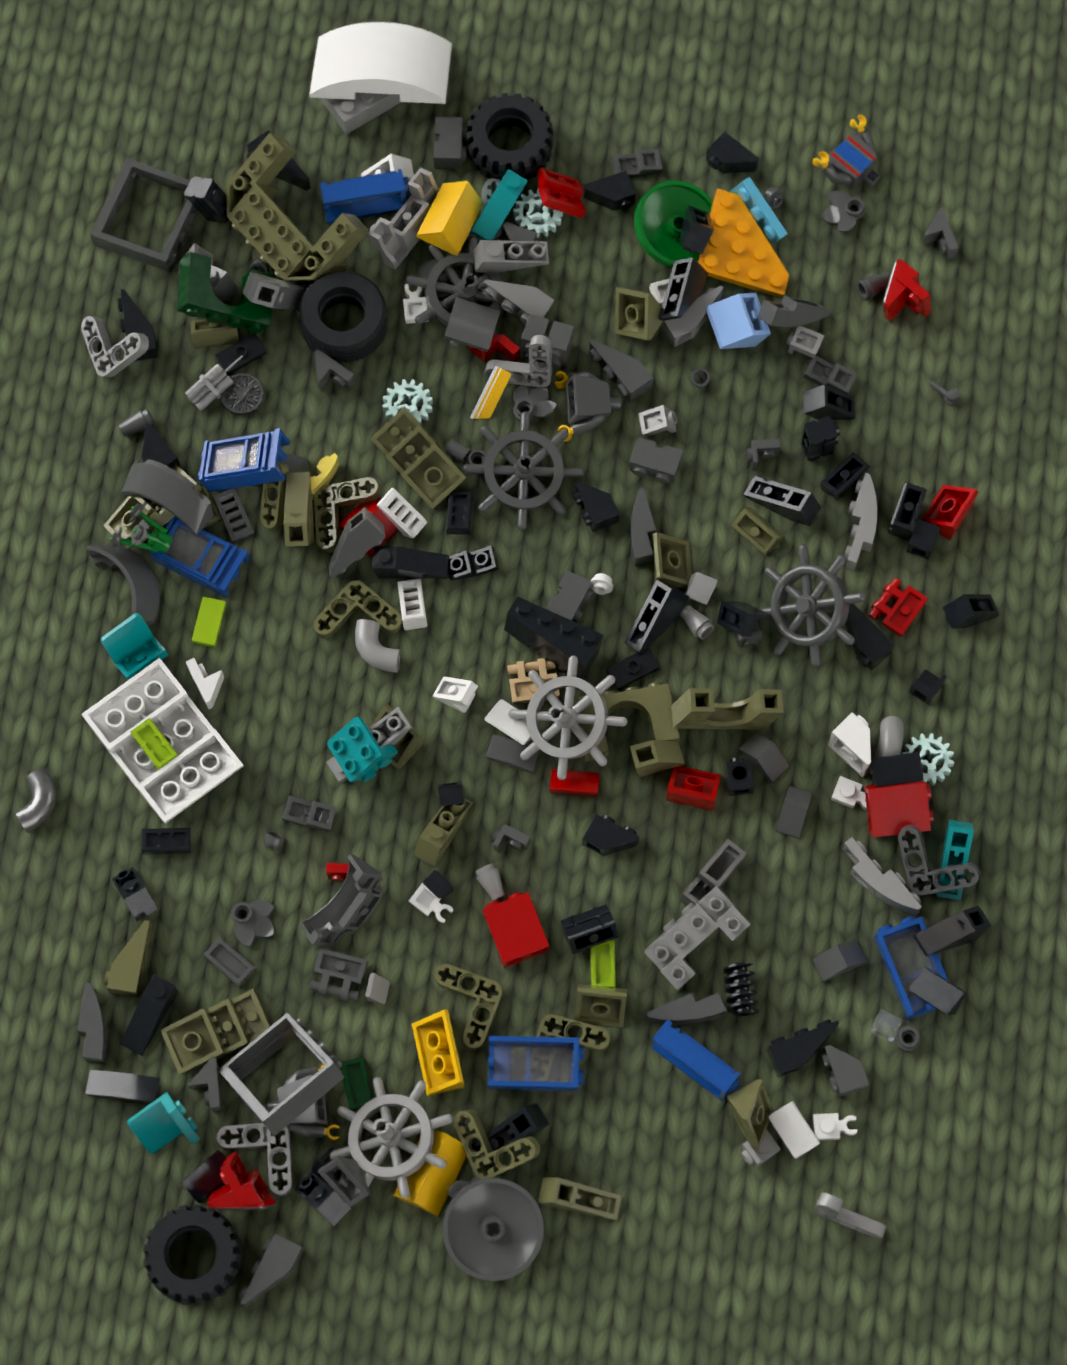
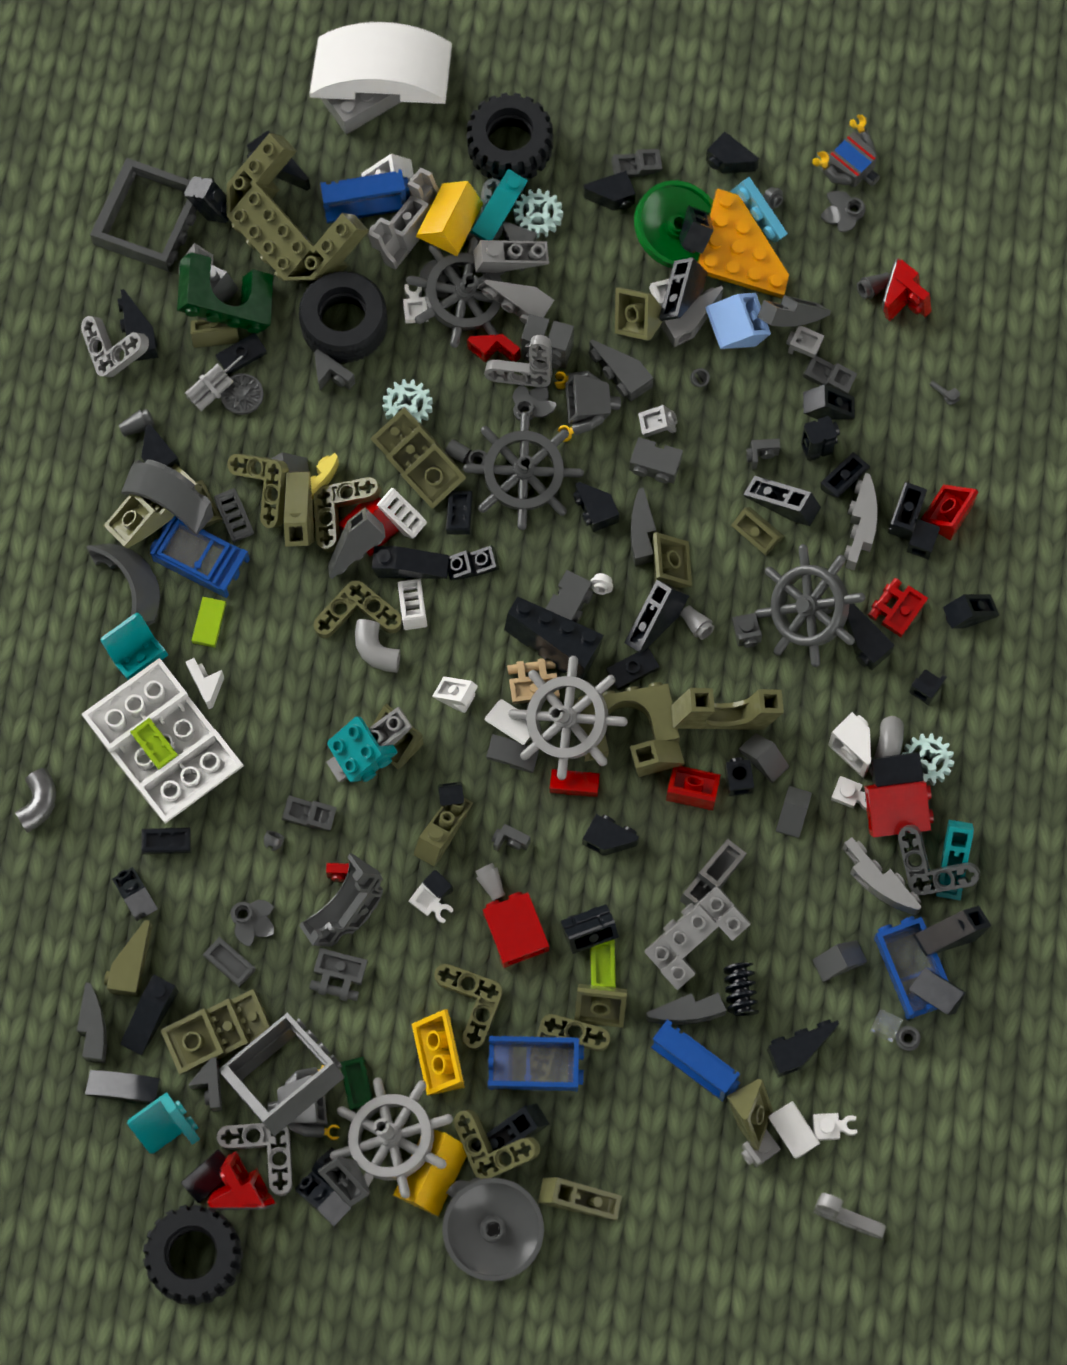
plant [110,501,173,553] -> none
blue door [198,428,290,492] -> none
dark grey slope [239,1234,304,1307] -> none
dark grey slope [243,272,308,310] -> none
dark grey hinge [250,259,269,273] -> none
light grey slope [365,973,390,1005] -> none
dark grey brick [434,117,467,169] -> none
dark grey slope [444,297,500,352] -> none
yellow sticker [470,366,511,419] -> none
red slope [538,167,586,218] -> none
light grey slope [686,572,717,605] -> none
black panel [717,600,771,637] -> none
dark grey slope [821,1045,869,1097] -> none
dark grey slope [923,208,959,260] -> none

